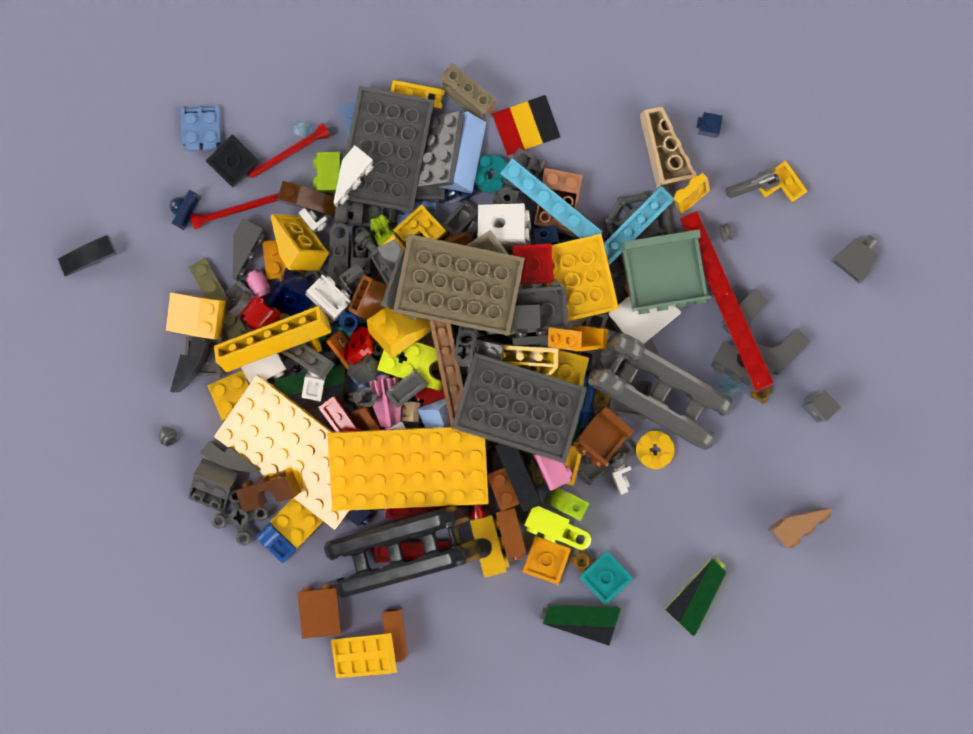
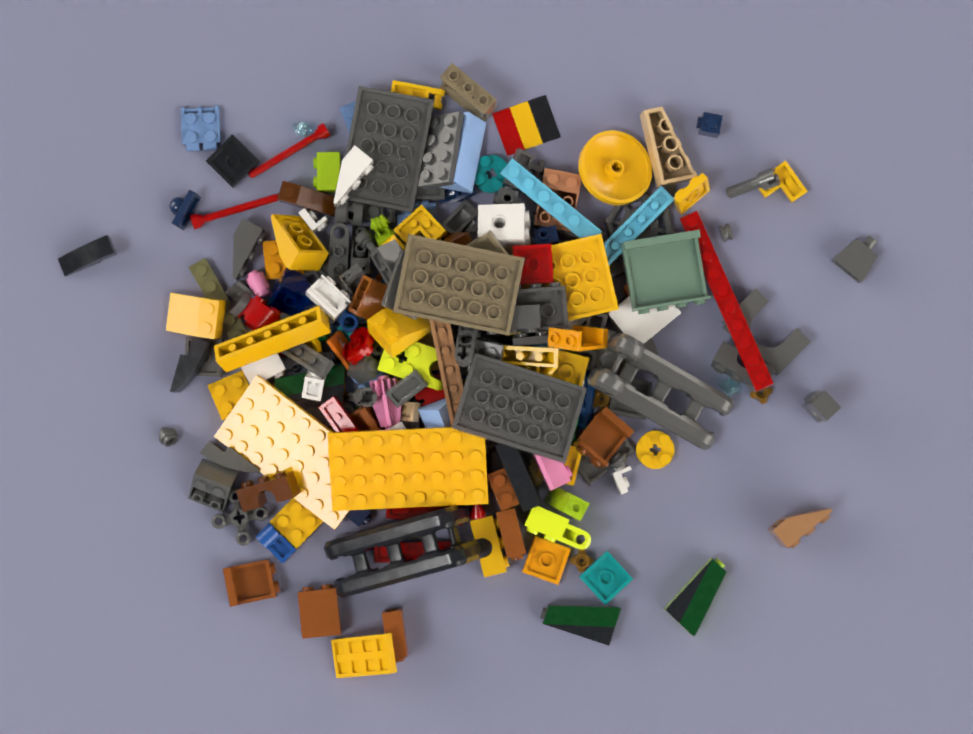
none -> dark orange panel [223,559,280,607]
none -> yellow dish [578,130,652,206]

